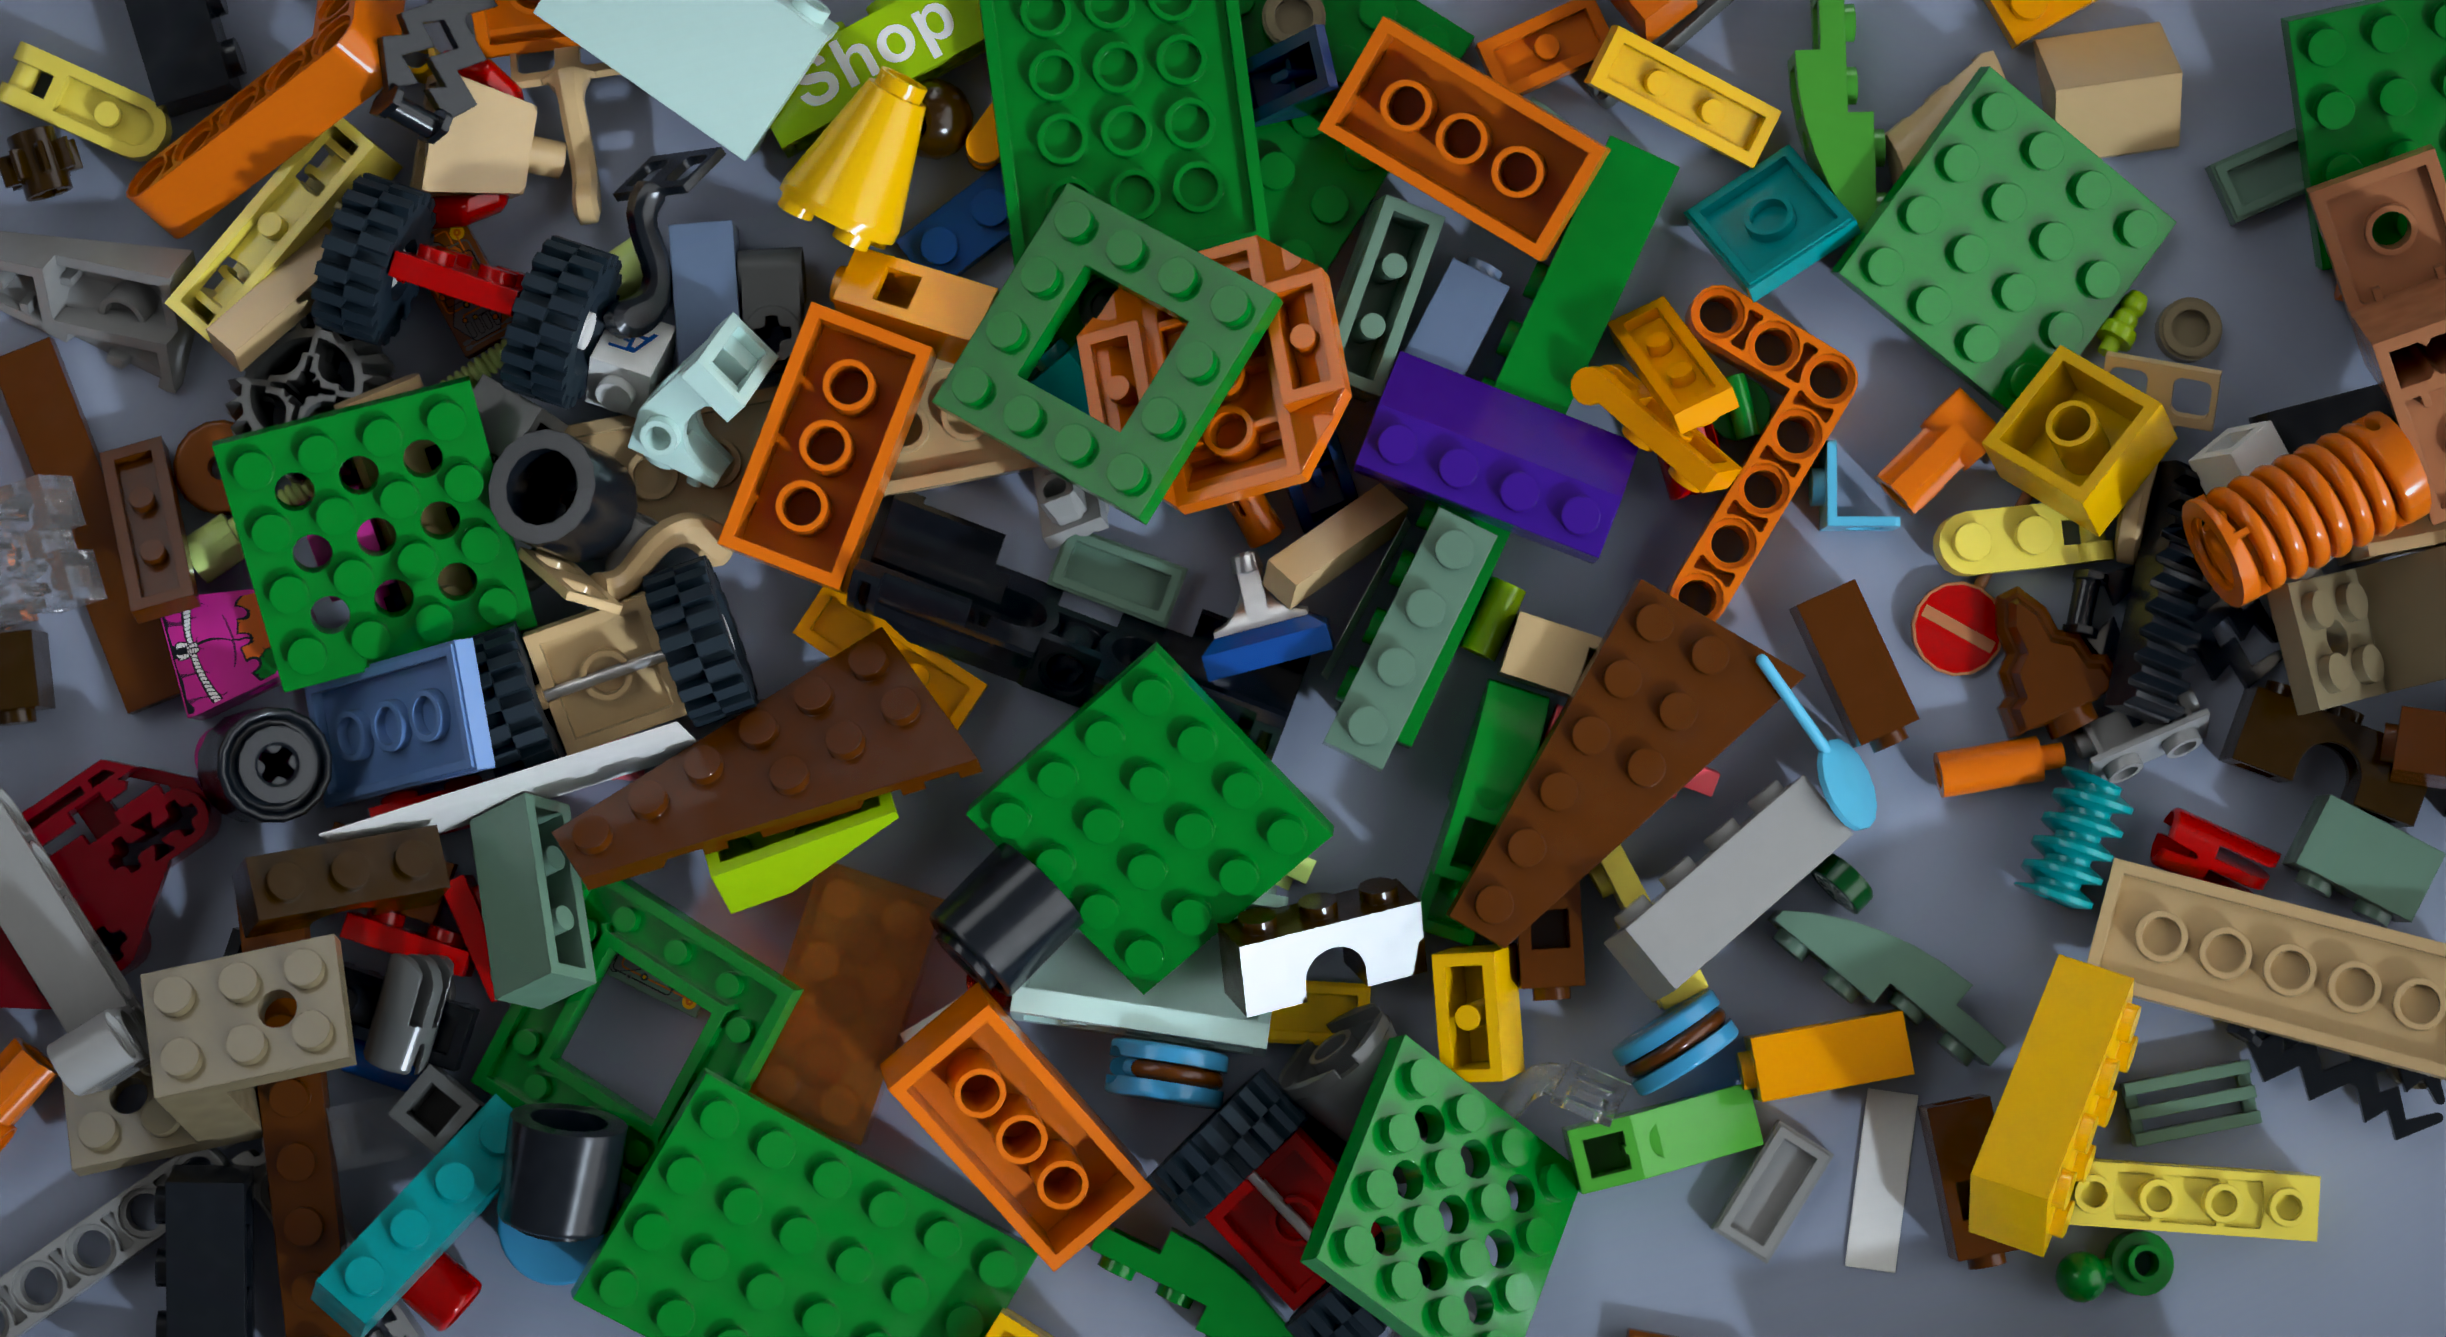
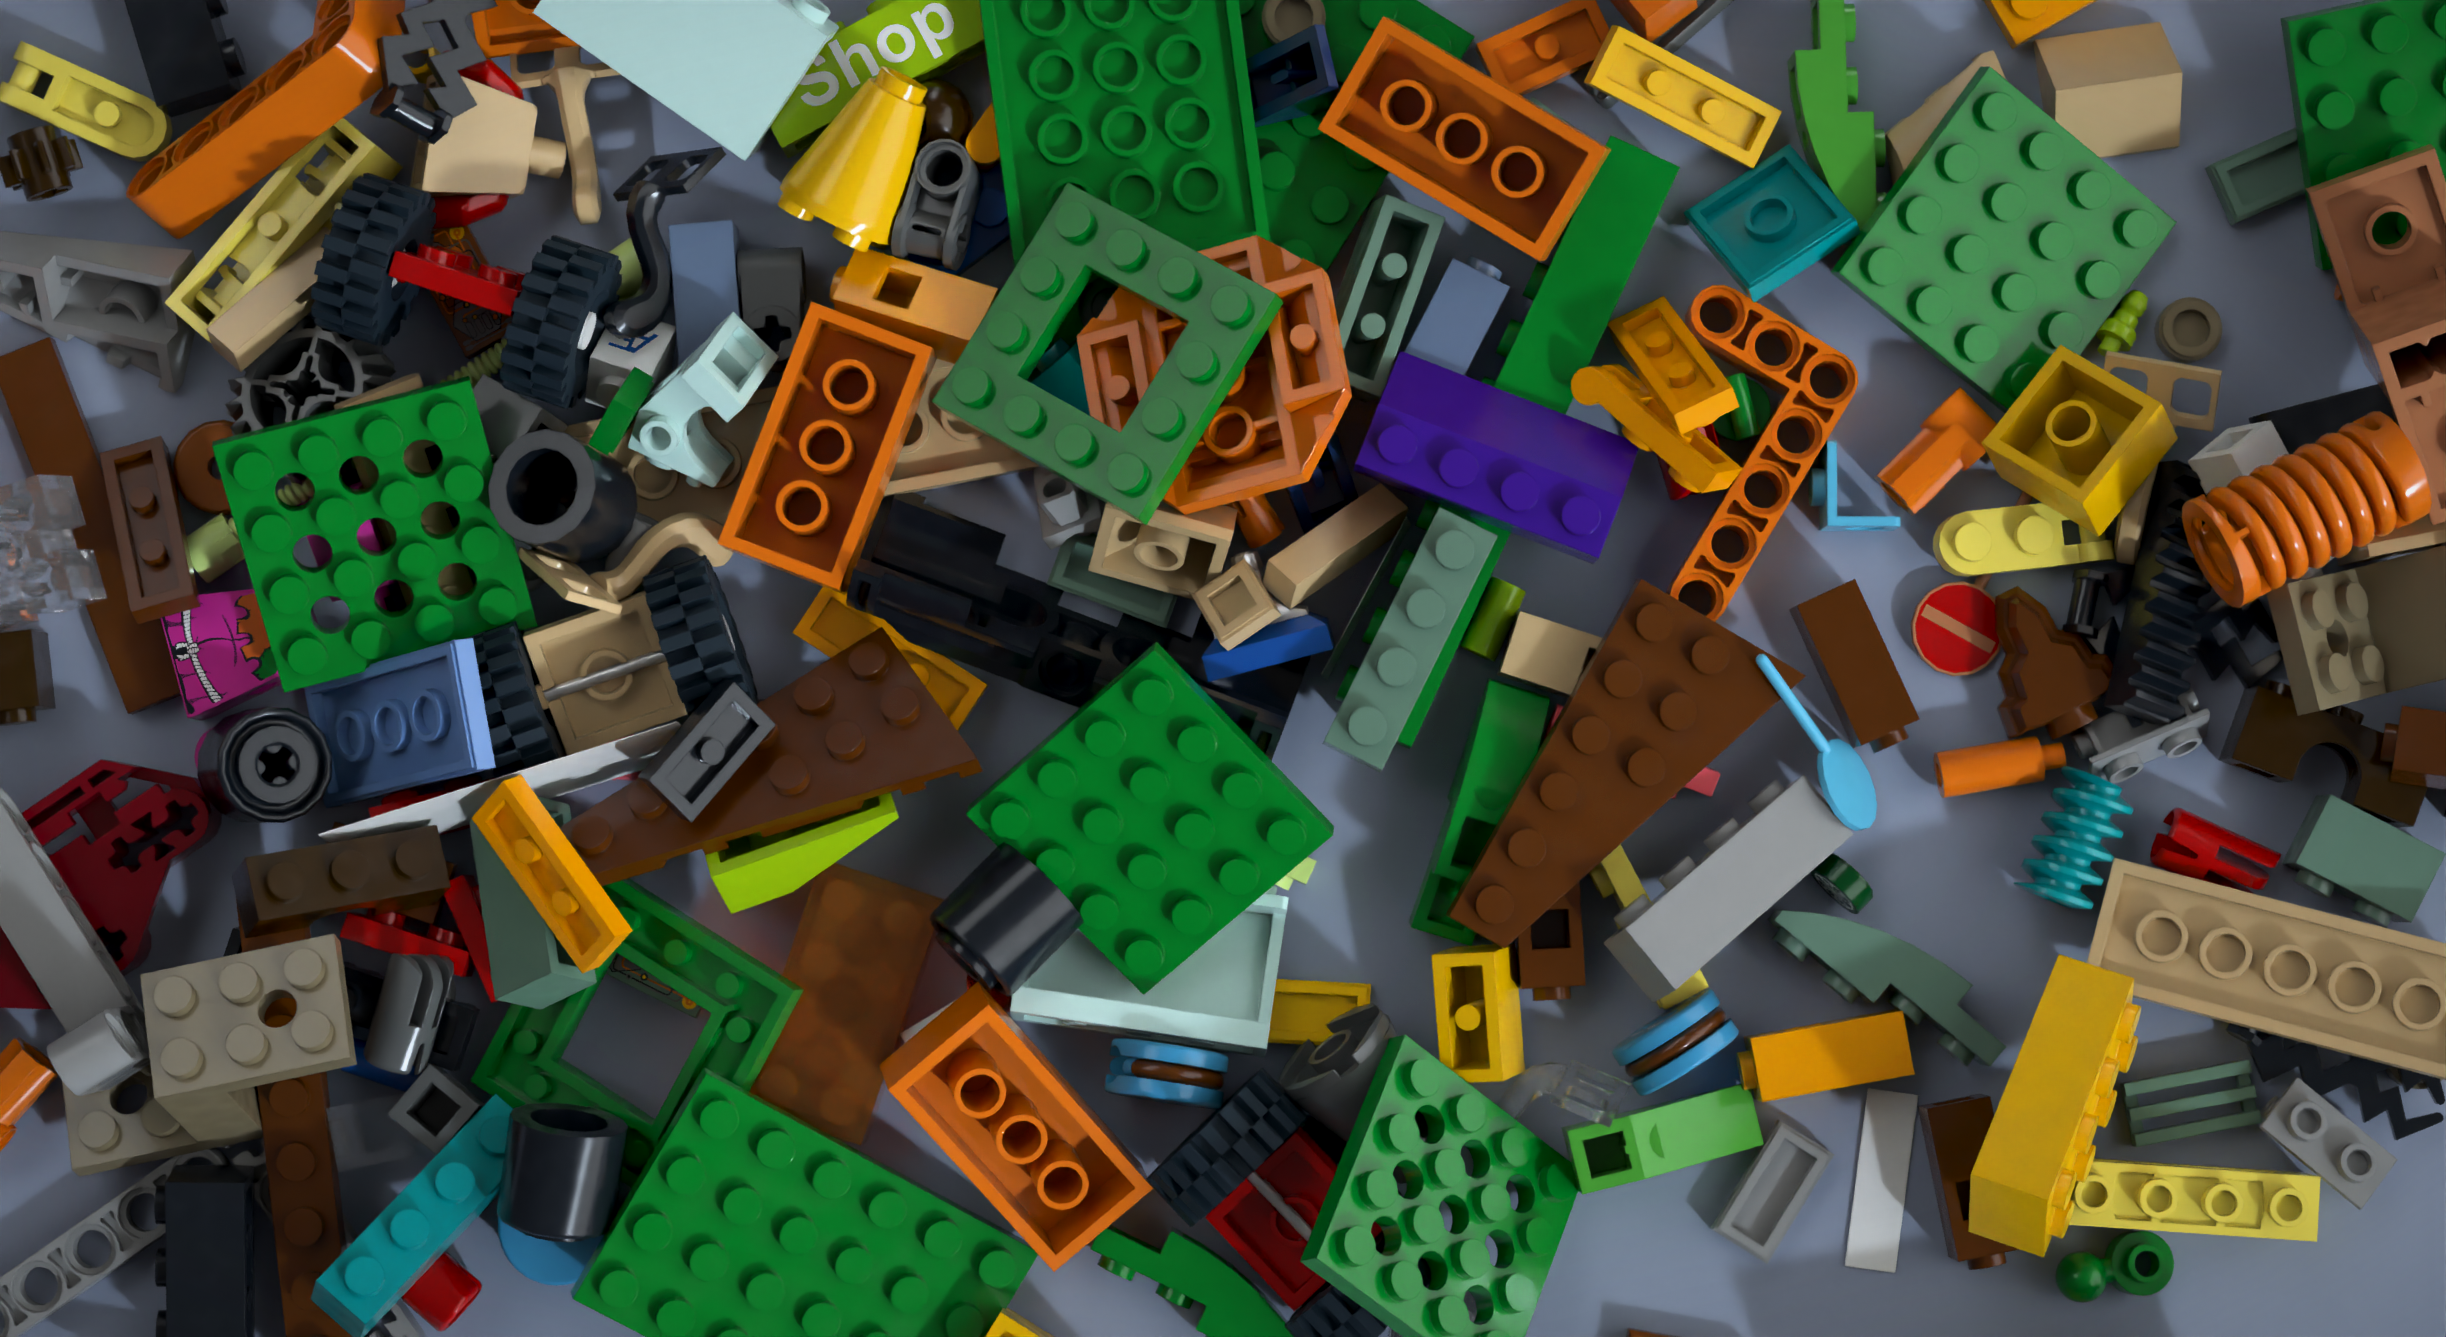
arch [1217,877,1427,1018] -> none
none -> light orange plate [472,775,633,974]
none -> green tile [588,366,655,456]
none -> black plate [638,678,776,823]
none -> dark grey piece [891,139,984,271]
none -> tan slope [1088,501,1238,600]
none -> tan tile [1191,559,1281,651]
none -> light grey hinge [2259,1077,2398,1210]

